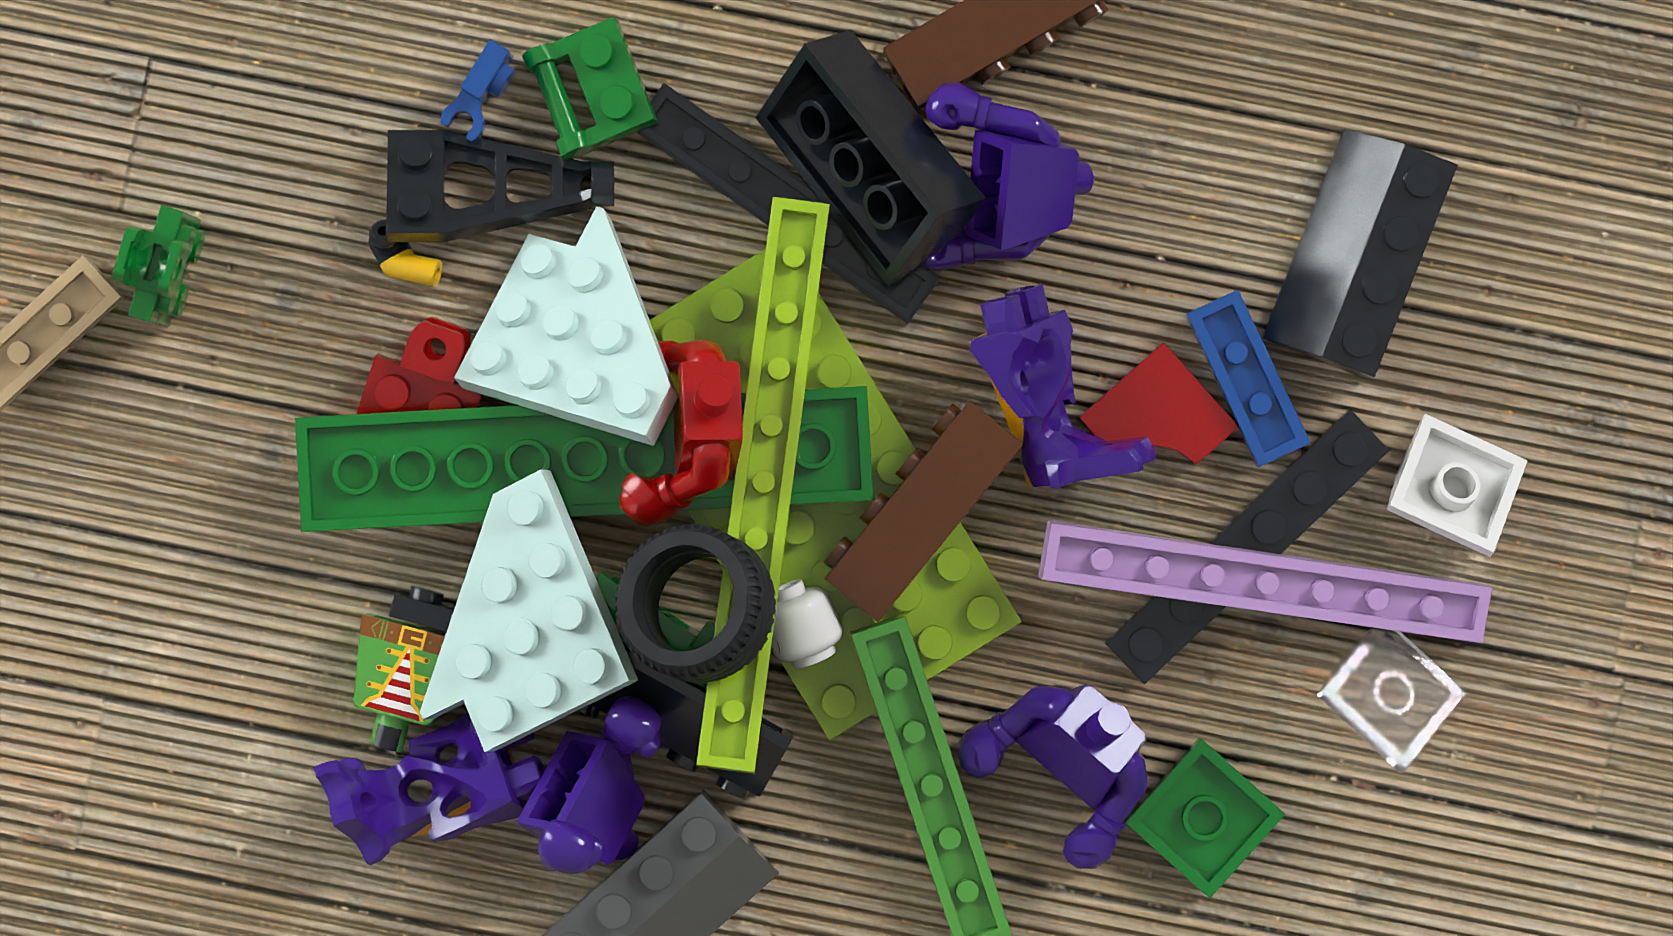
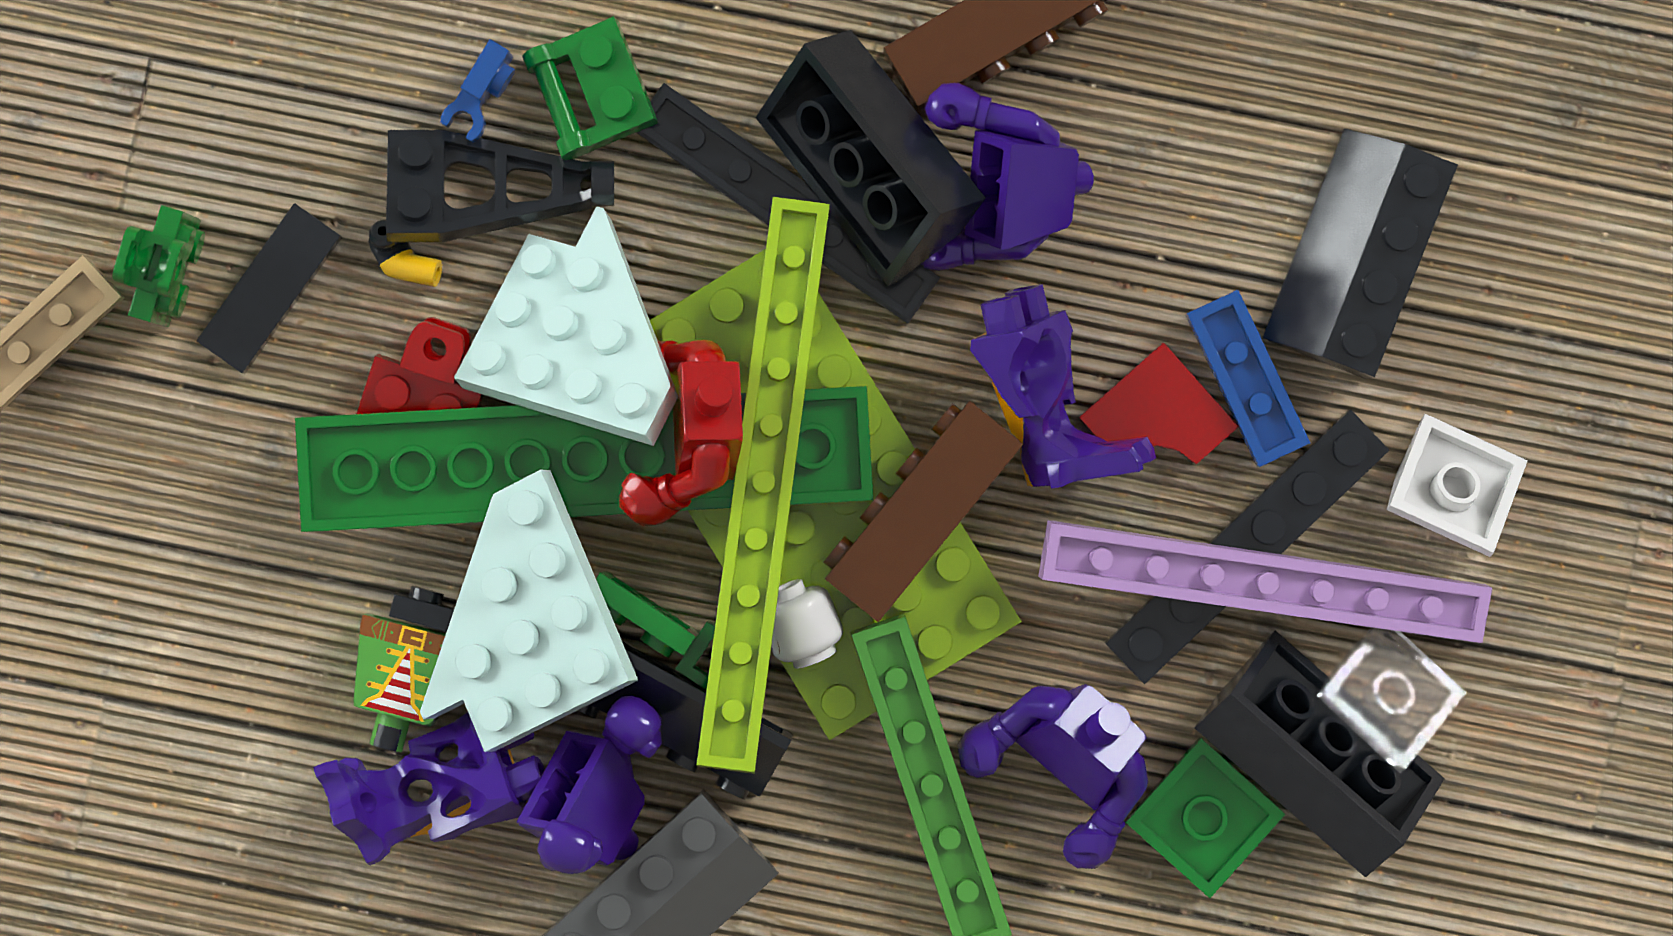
black tyre [615,524,776,683] -> none
none -> black tile [196,203,342,374]
none -> black slope [1194,630,1445,877]

